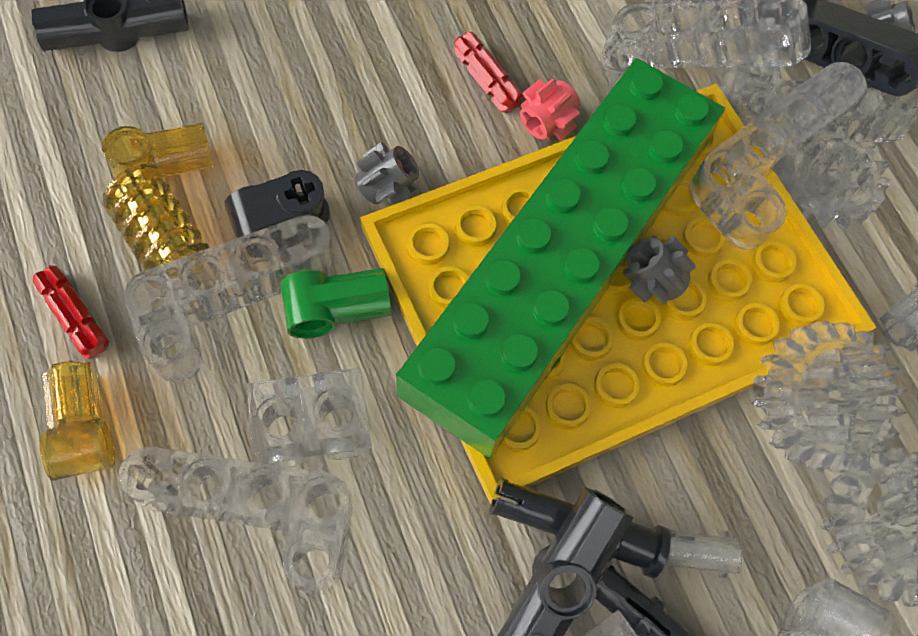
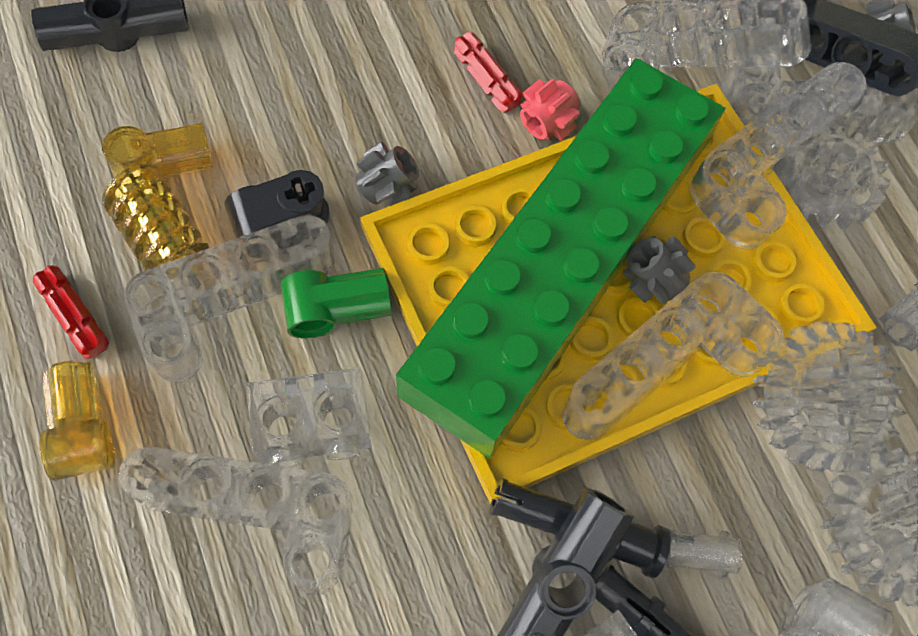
none -> clear beam [562,271,784,440]

